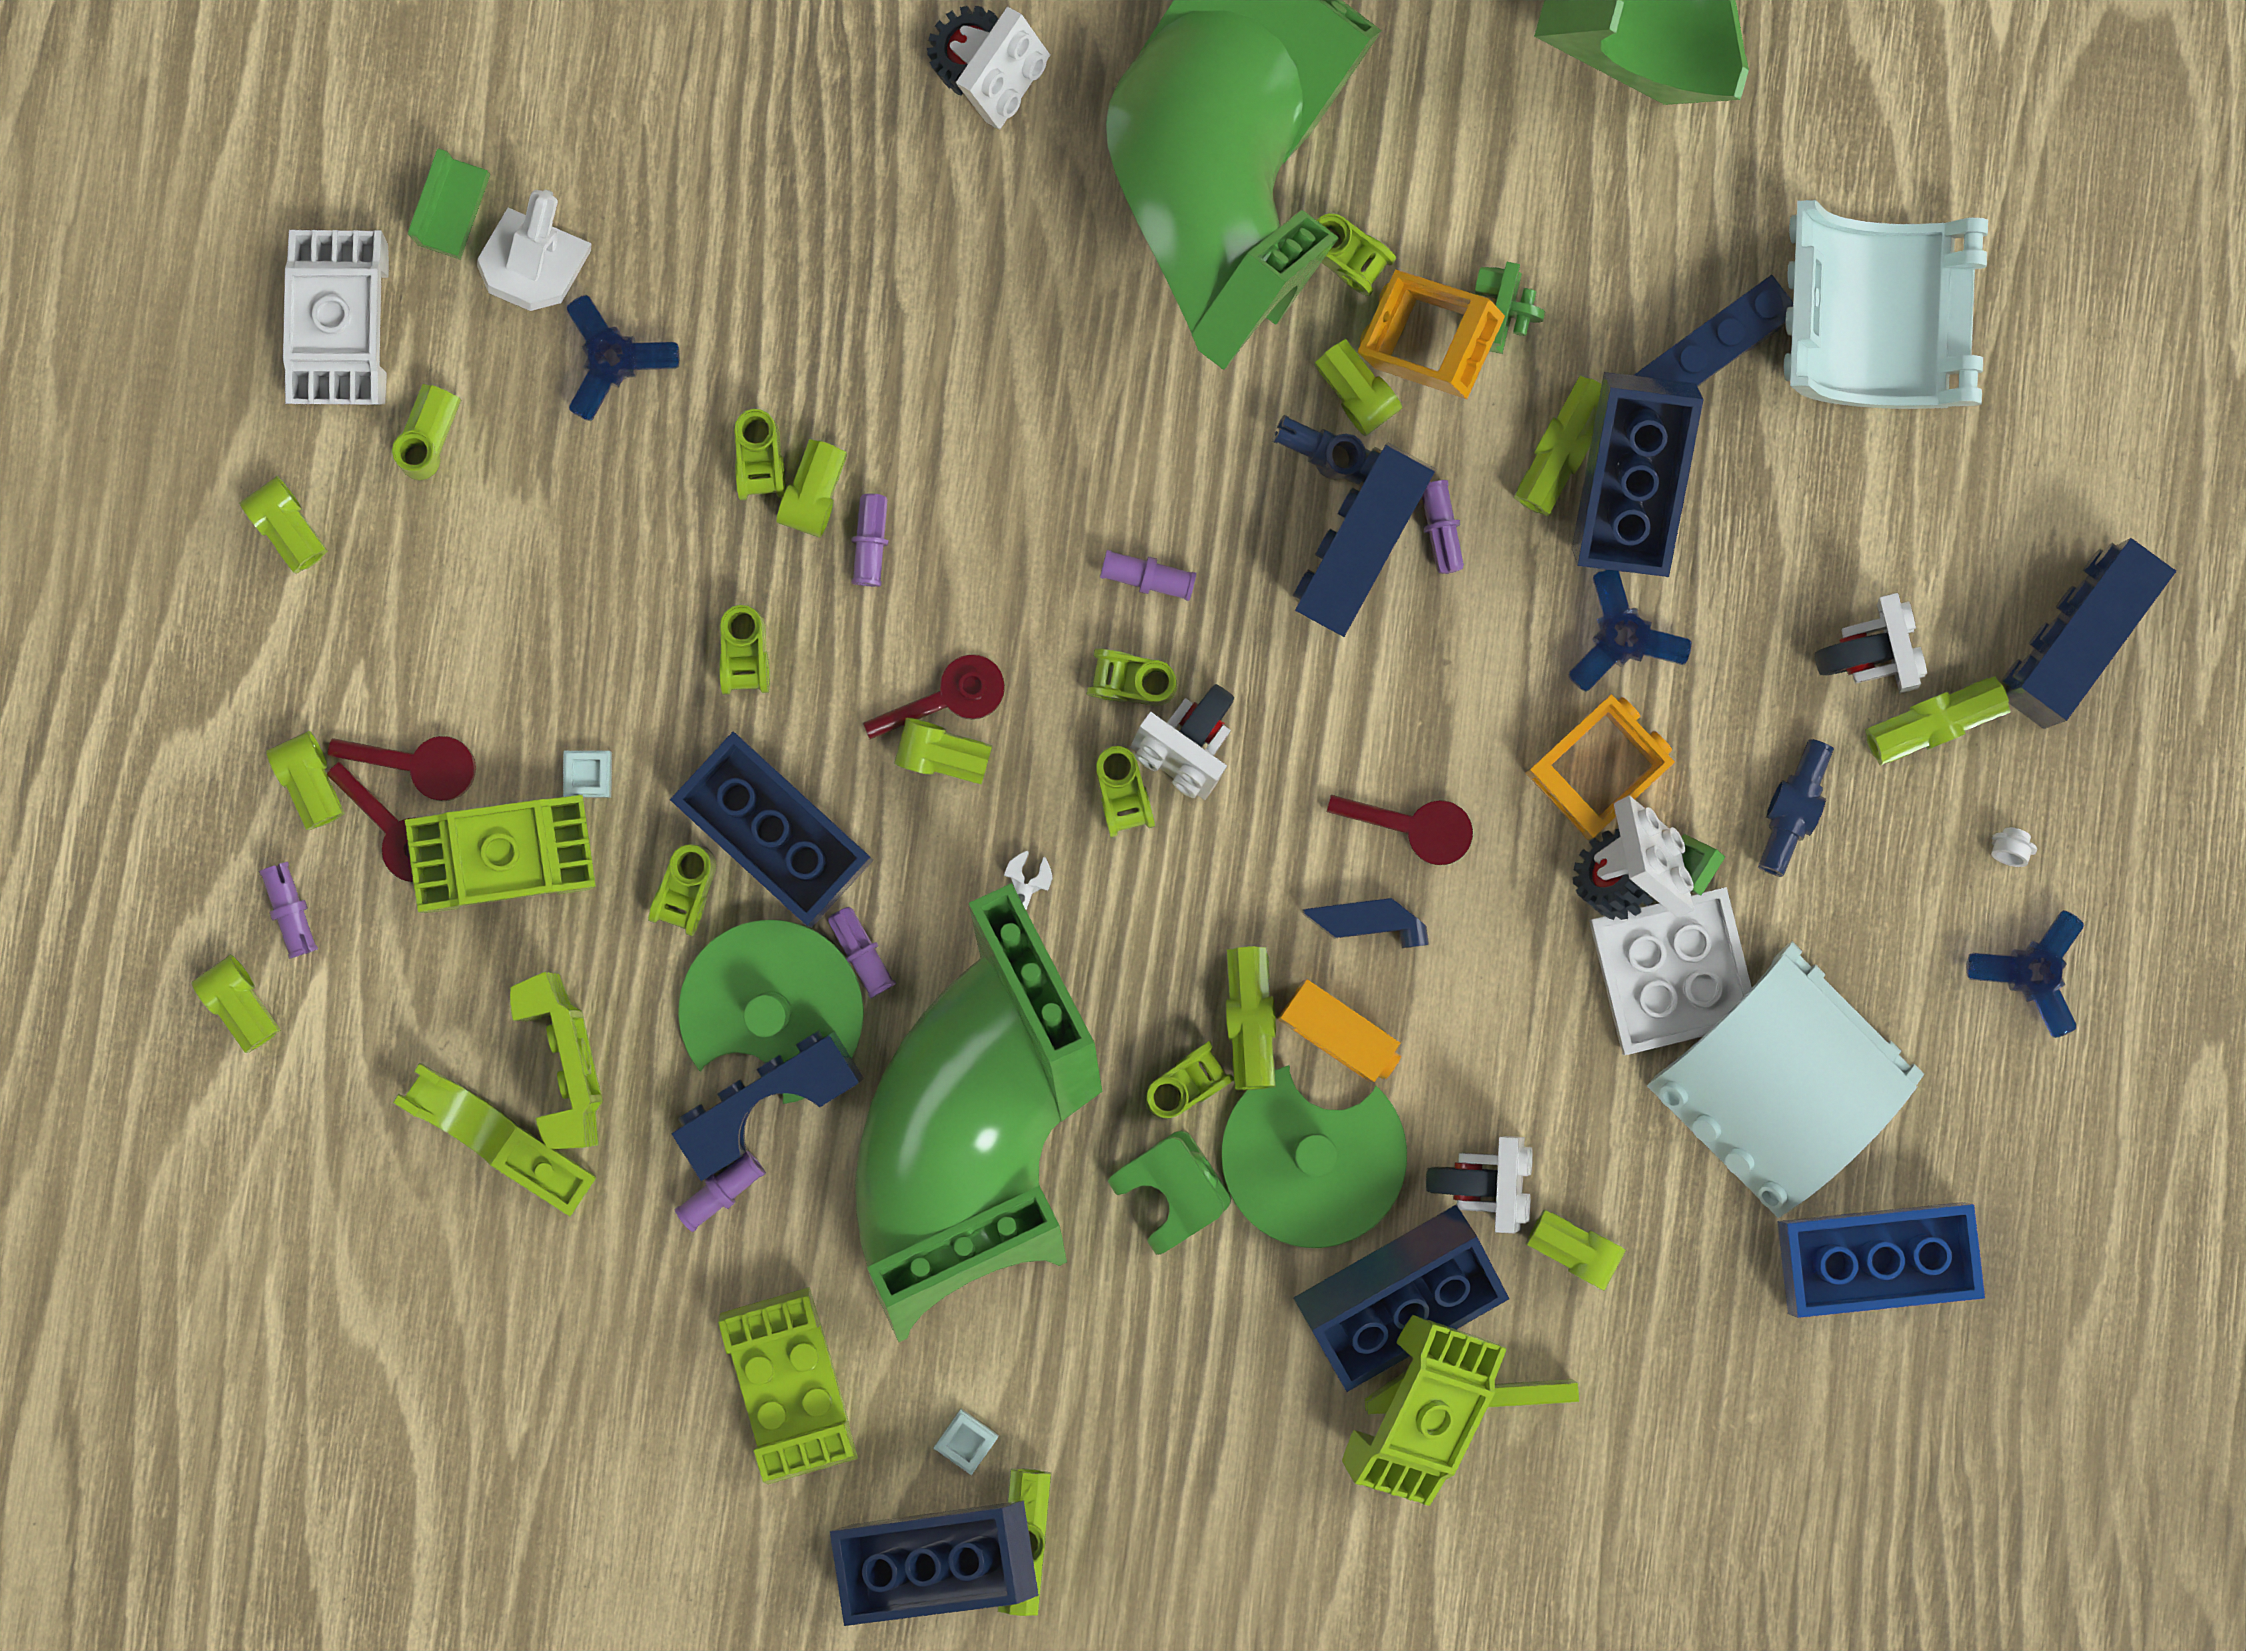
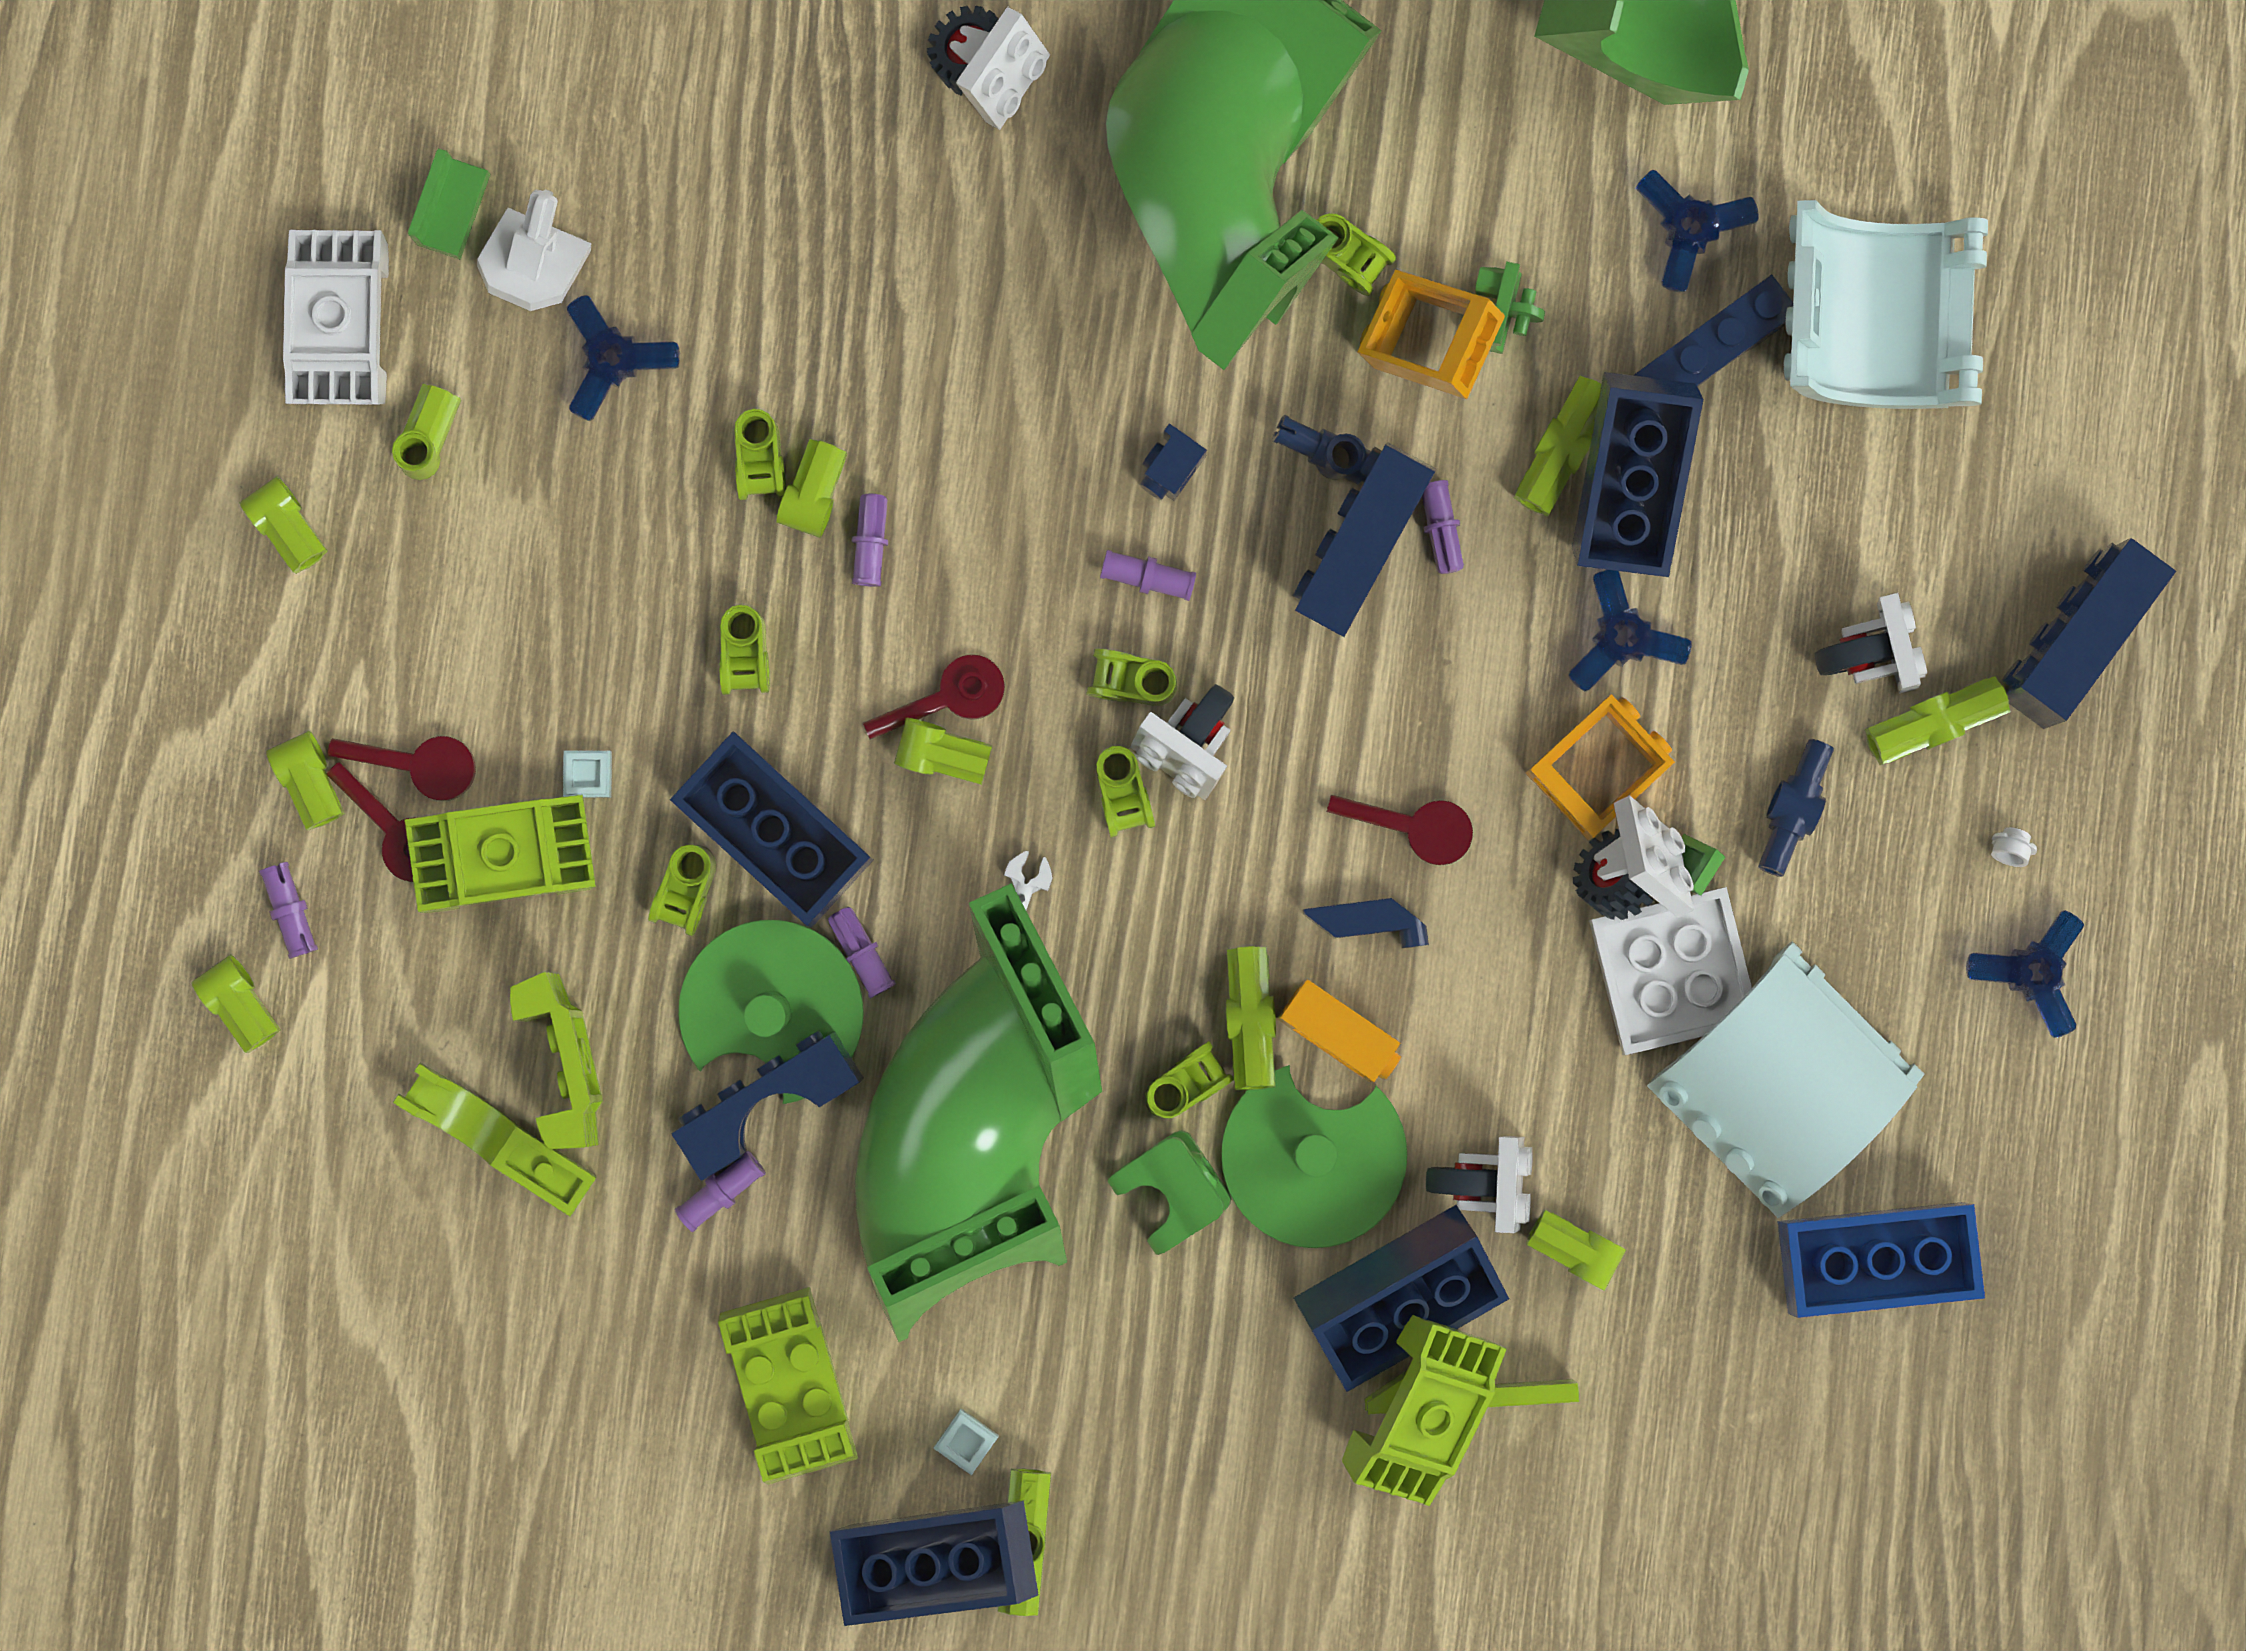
lime piece [1314,339,1403,436] -> none
none -> dark blue brick [1139,423,1207,501]
none -> clear blue bush [1636,170,1759,292]

